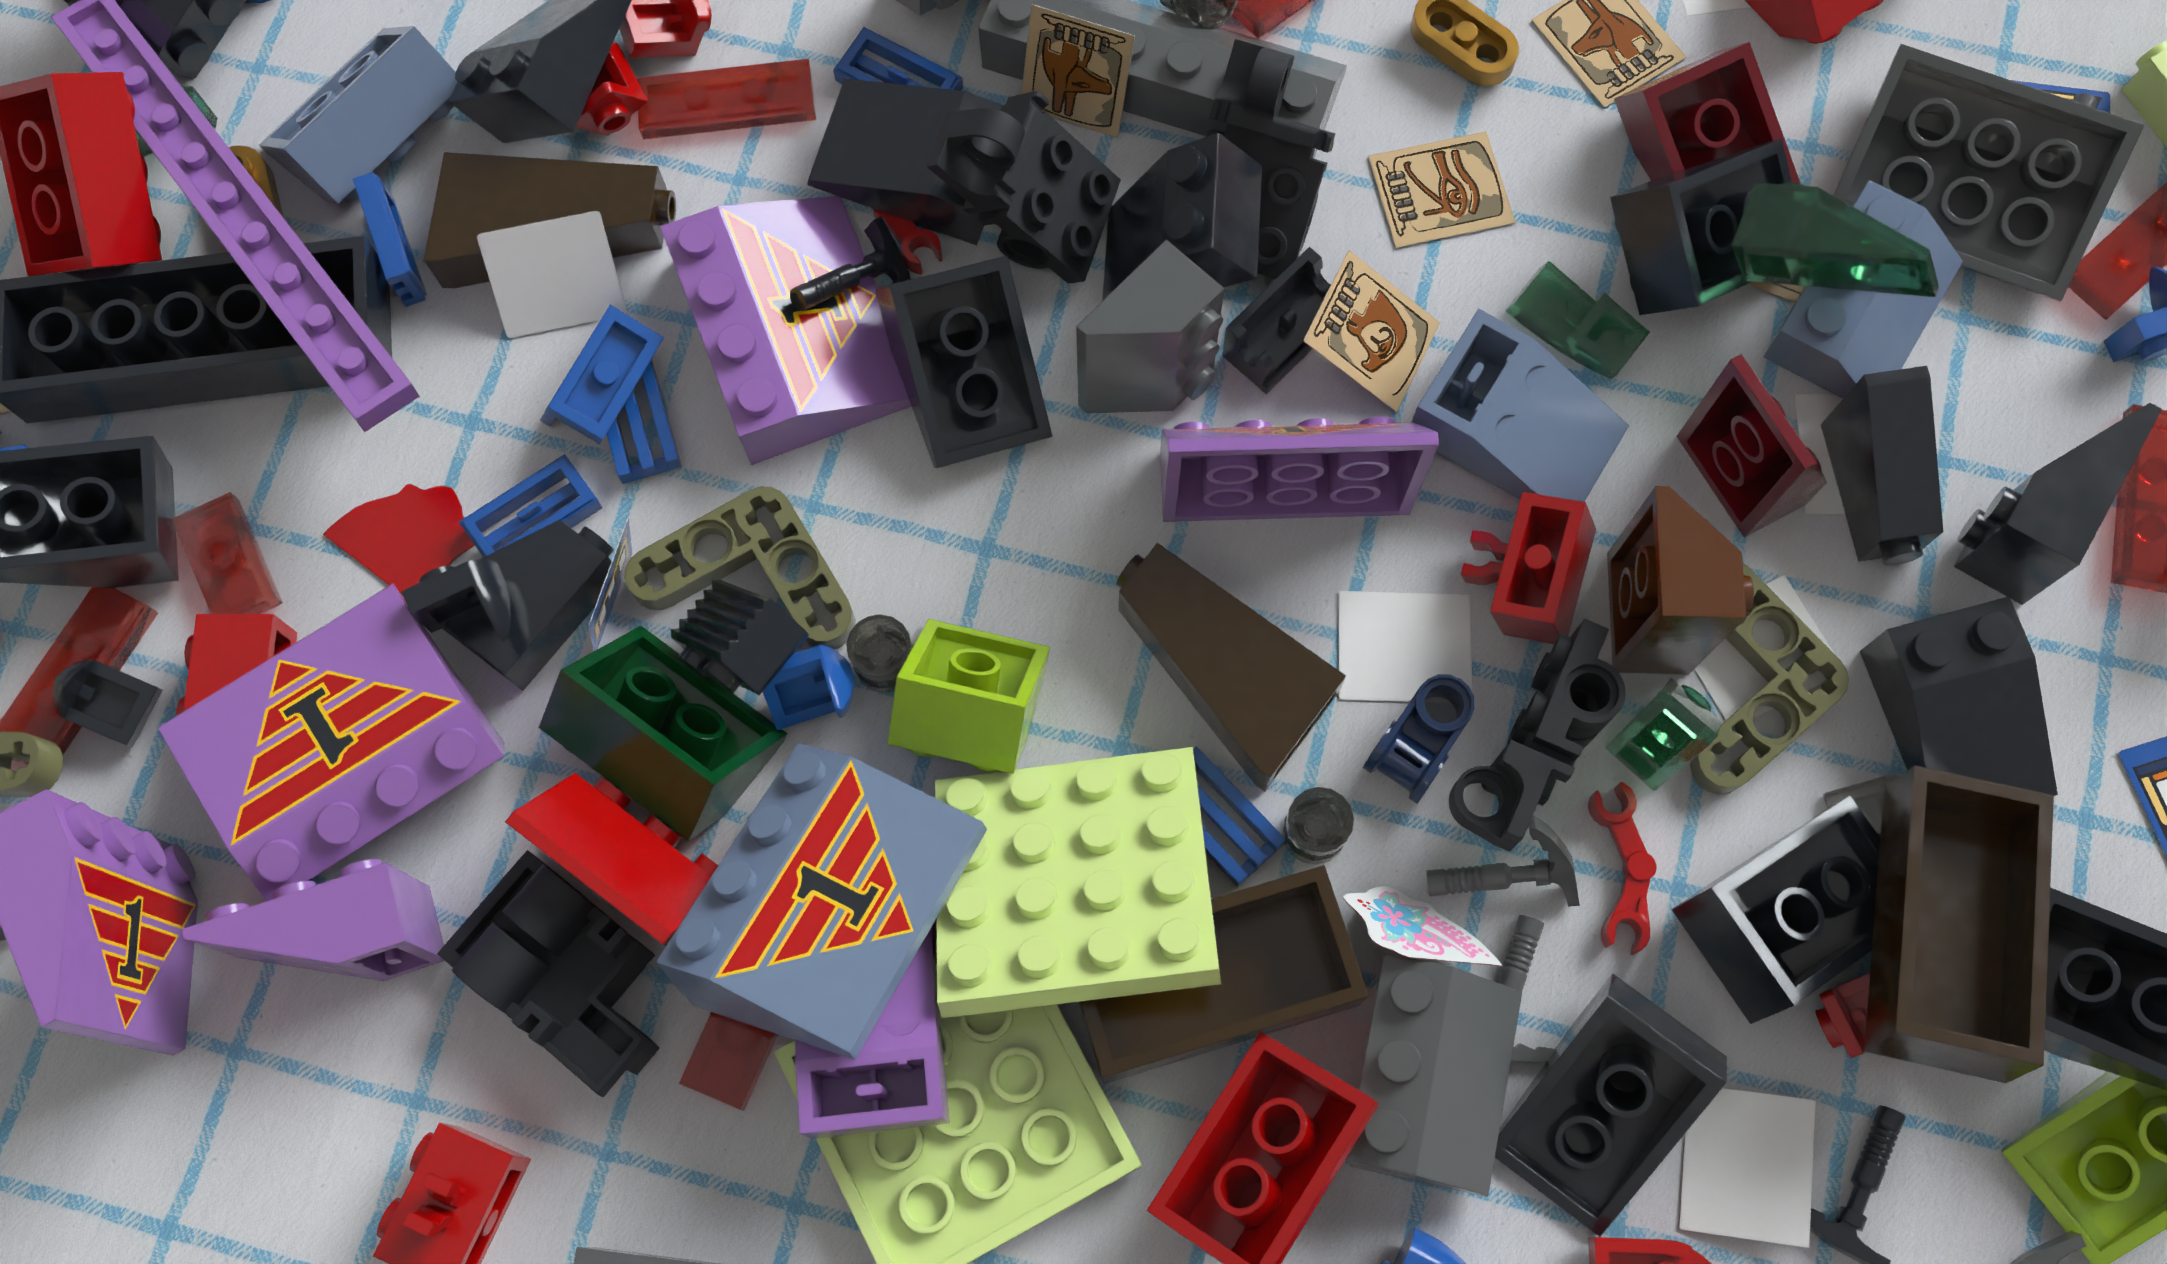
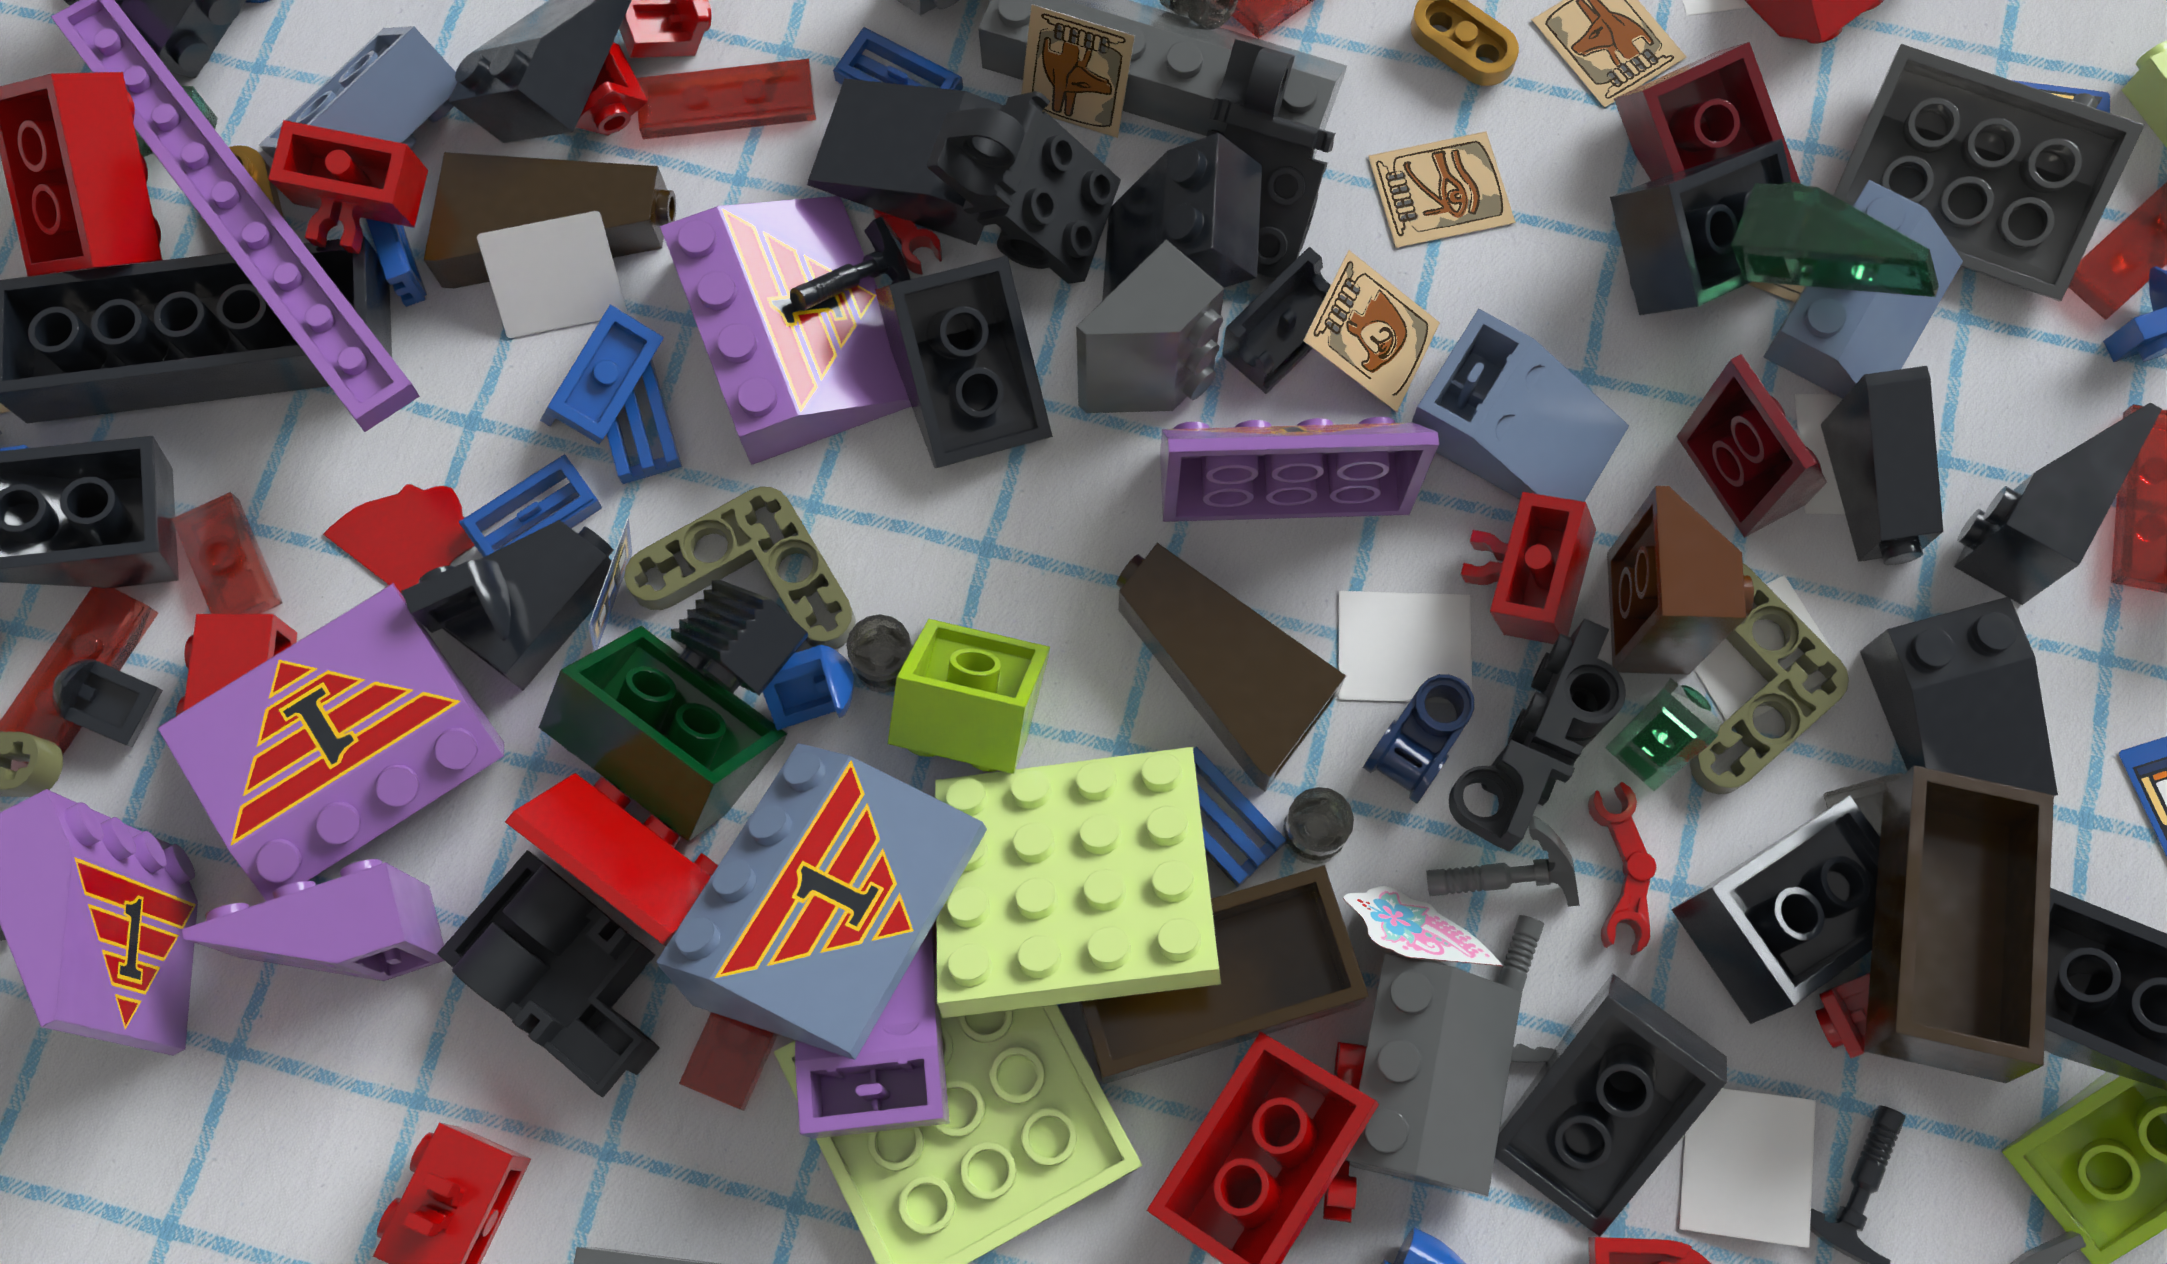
clear green slope [1505,261,1650,379] -> none
none -> red brick [268,120,428,254]
none -> red piece [1323,1042,1367,1223]

